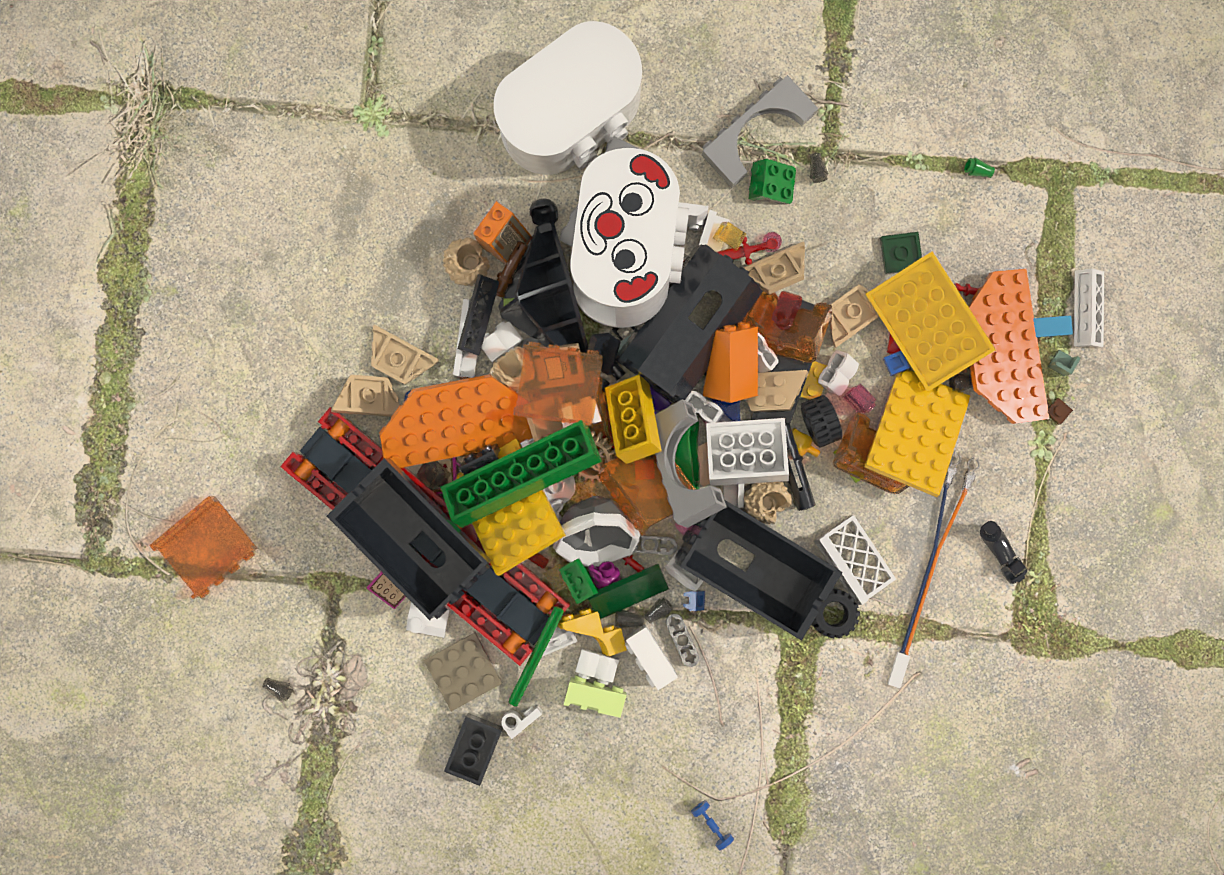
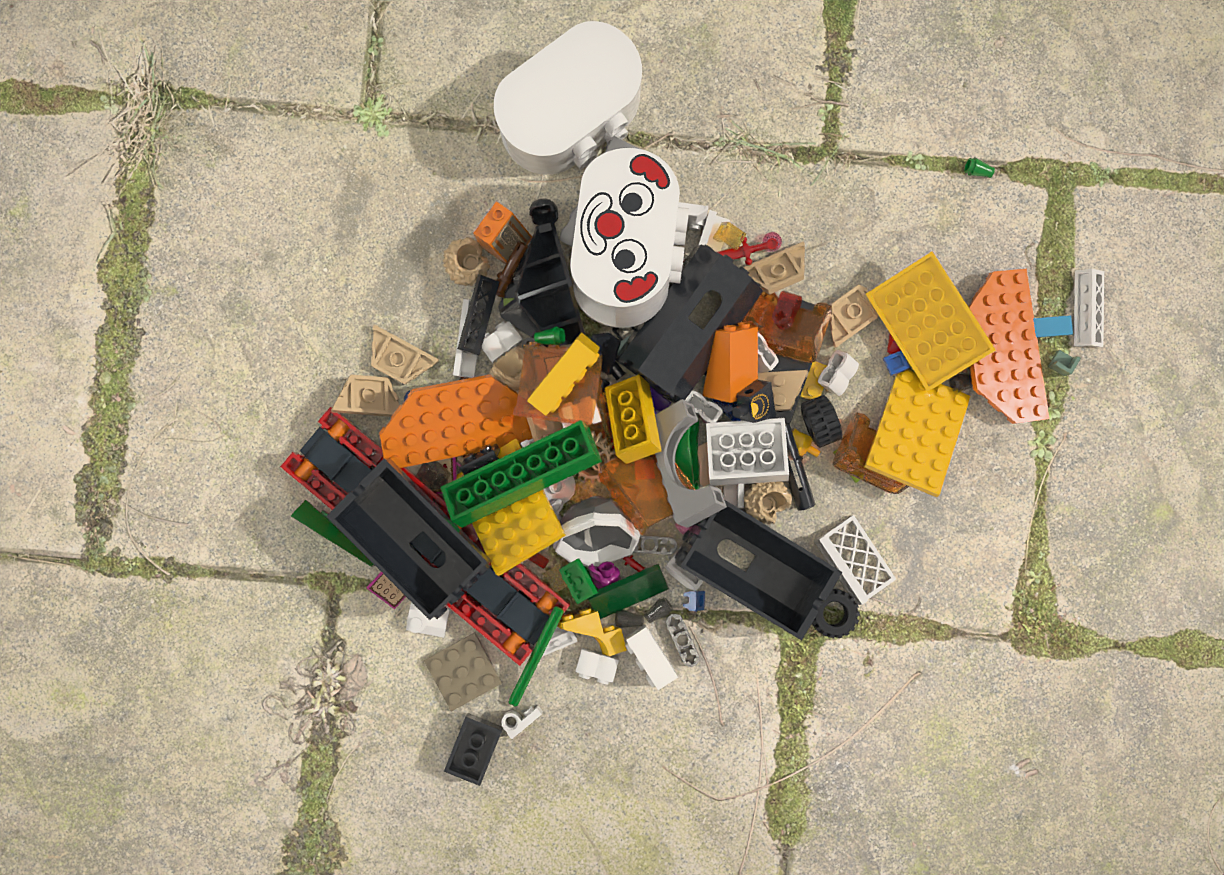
clear orange panel [149,496,258,599] -> none
clear smoke cone [262,677,293,701] -> none
yellowish green wedge [564,675,627,718] -> none
blue wheel [691,800,734,851] -> none
light grey arch [702,75,818,188] -> none
green bracket [748,159,796,204] -> none
clear smoke cone [810,153,829,183] -> none
clear pink brick [843,383,877,414] -> none
dark green tile [880,231,922,275] -> none
piece [887,451,980,688] -> none
red piece [954,283,979,296] -> none
black piece [980,521,1028,584] -> none
reddish brown plate [1047,398,1073,425] -> none
none -> green wedge [291,500,375,567]
none -> yellow brick [527,332,600,416]
none -> green cone [534,327,565,346]
none -> black torso [732,379,776,423]

